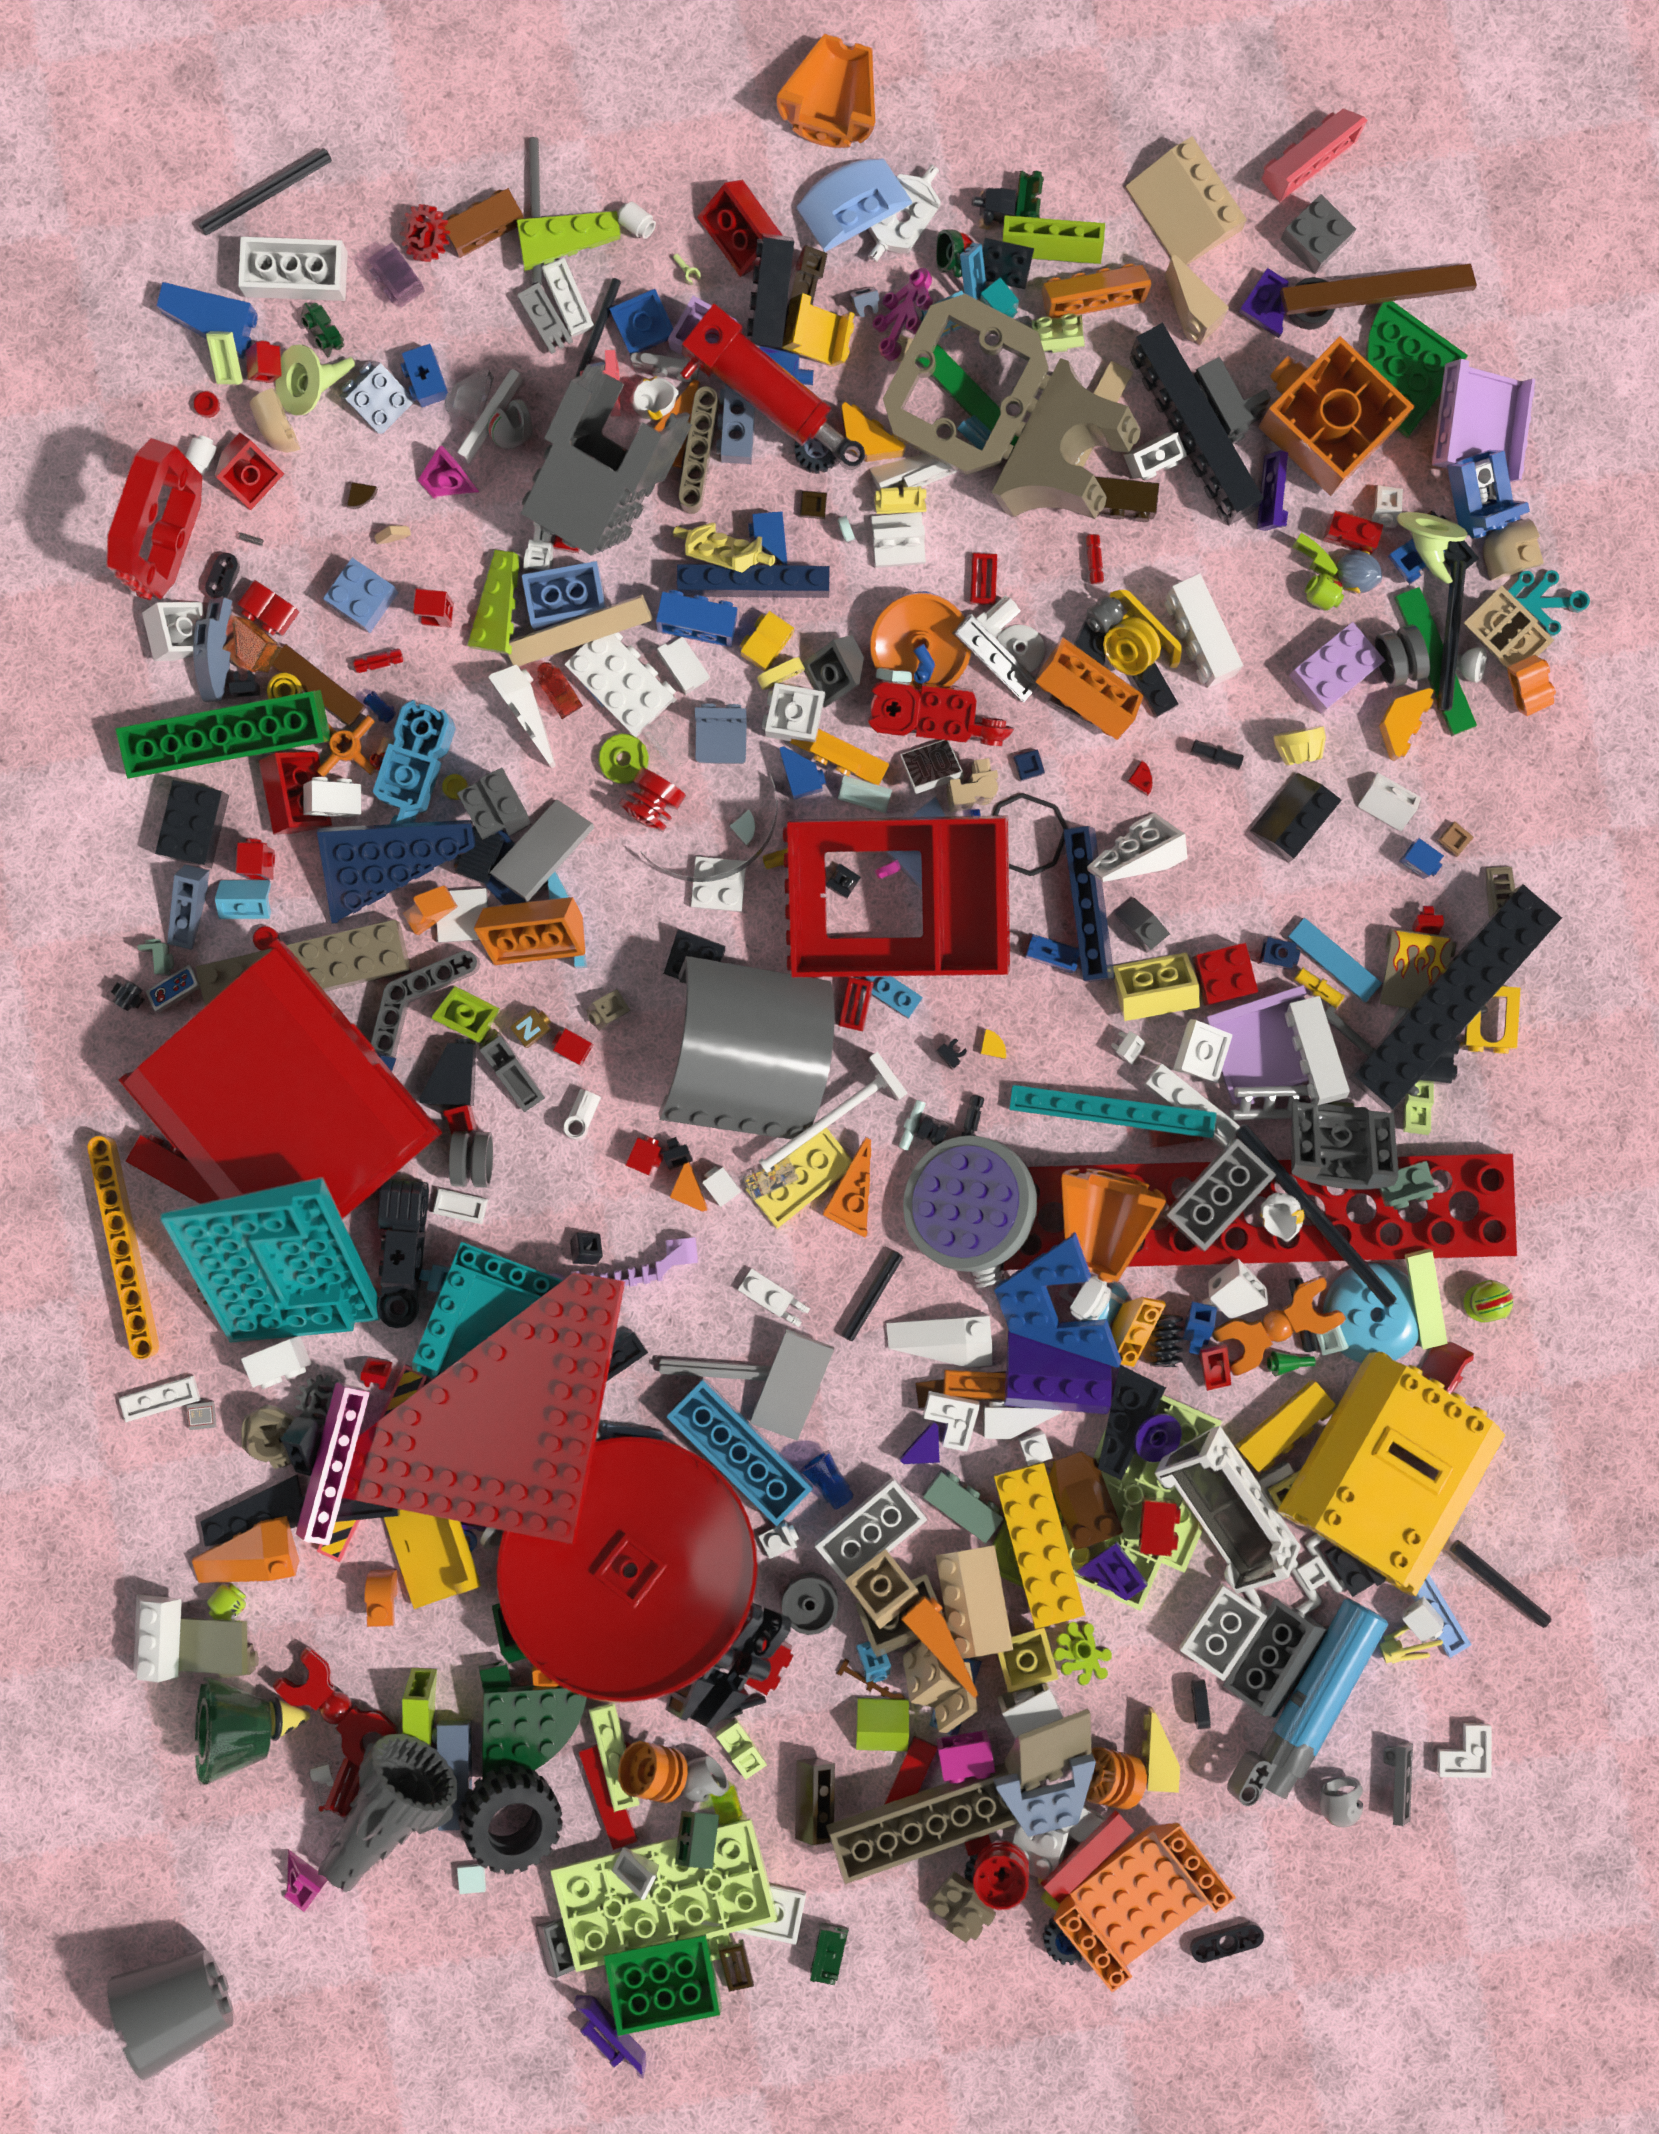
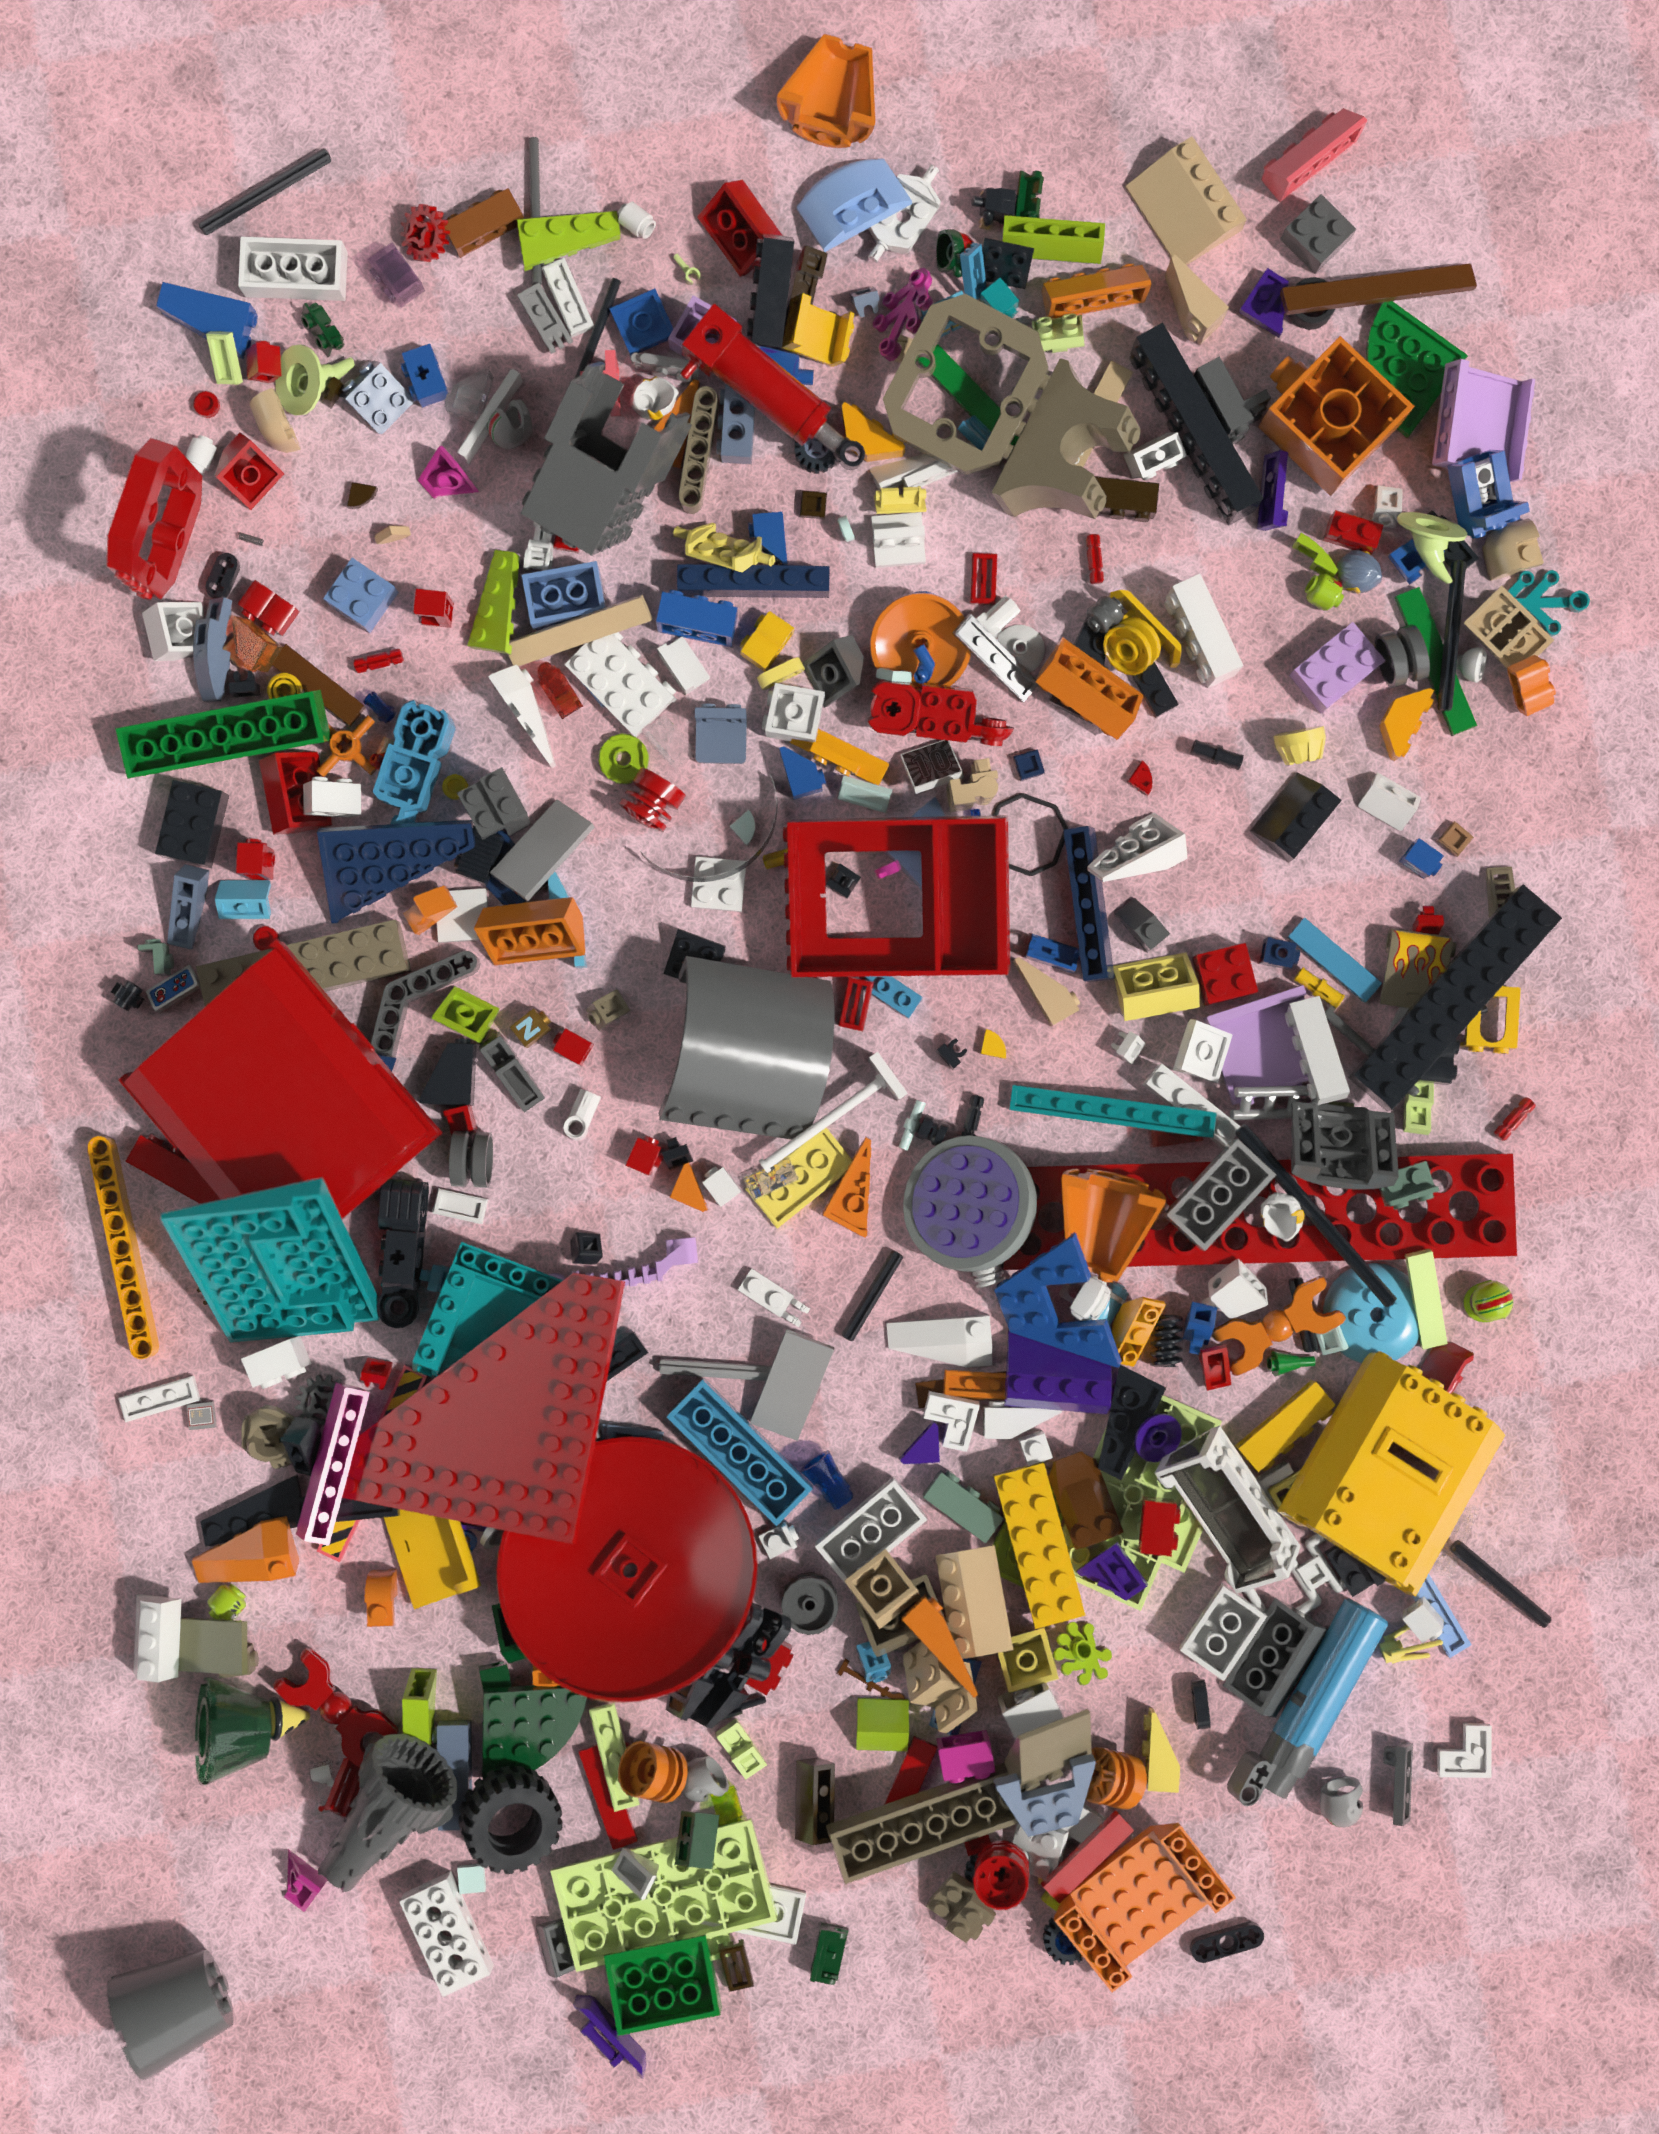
none -> dark brown tile [323,376,343,409]
none -> white brick [399,1871,494,1997]
none -> tan slope [1013,957,1080,1027]
none -> red axle [1494,1097,1536,1141]

